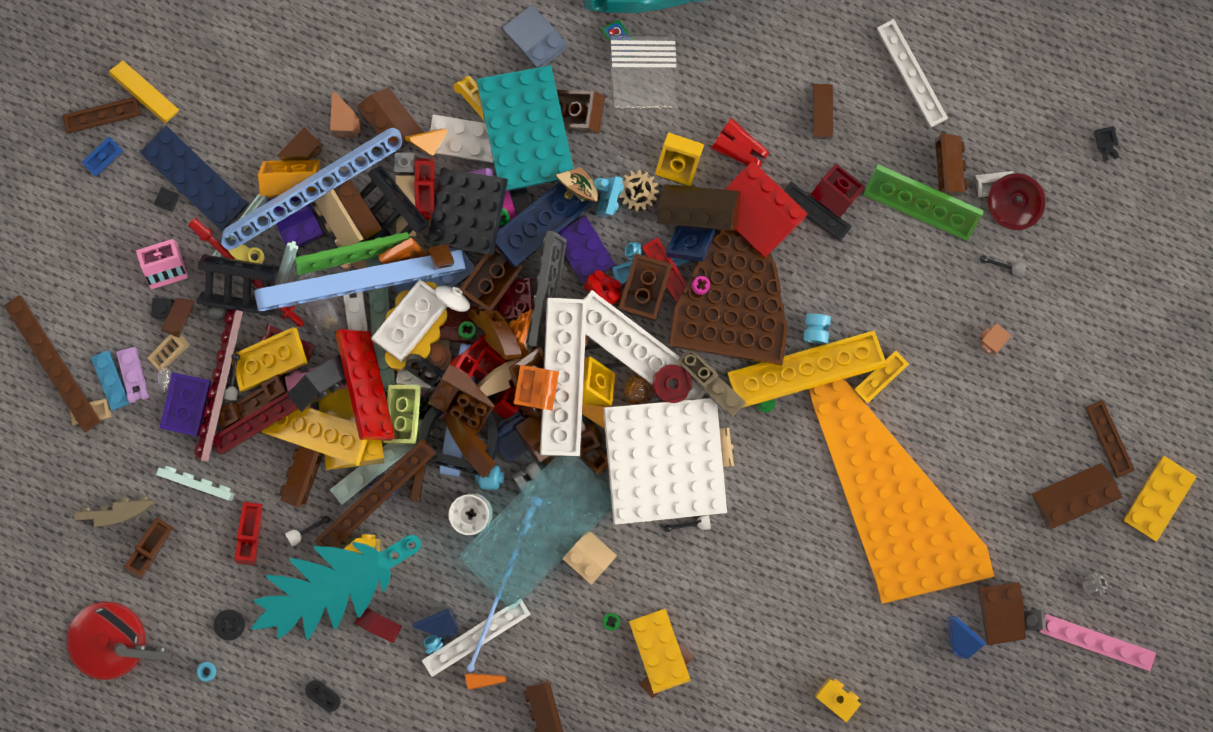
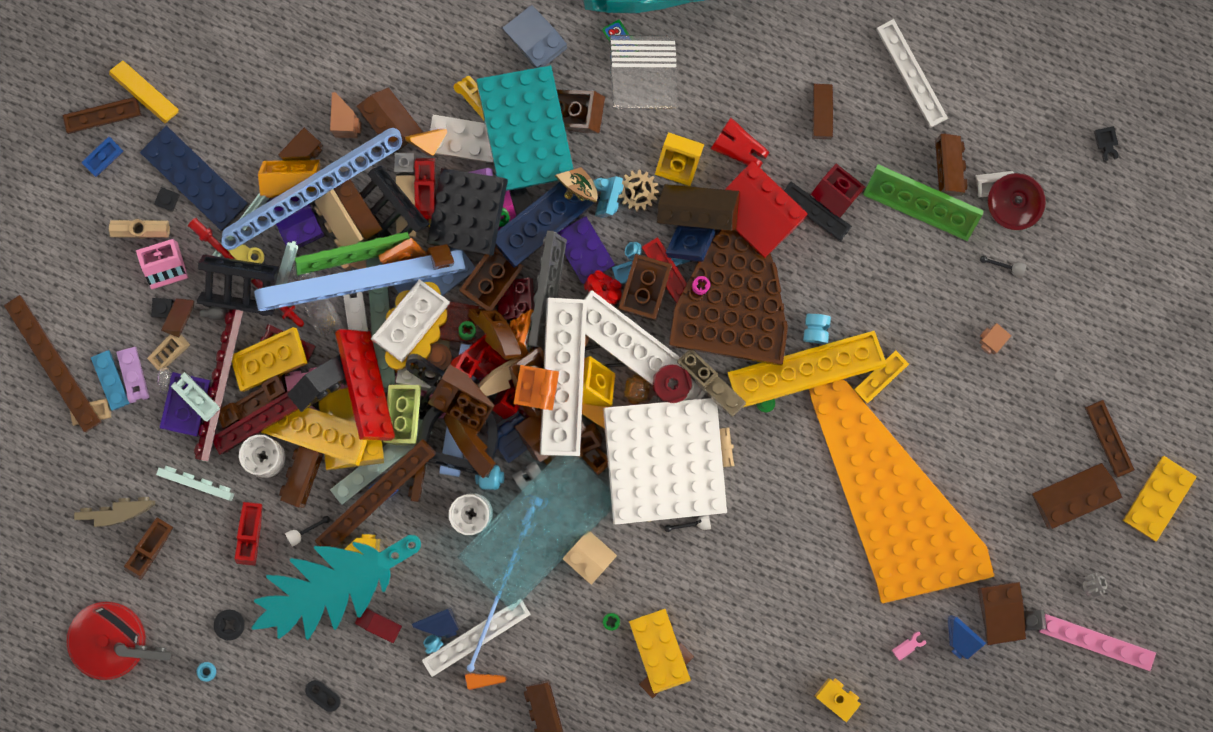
hinge [223,353,240,400] -> none
white dish [435,286,470,312] -> none
none -> tan piece [109,219,170,239]
none -> light aqua plate [171,372,220,422]
none -> white wheel [239,435,286,478]
none -> bright pink bar [892,632,926,661]

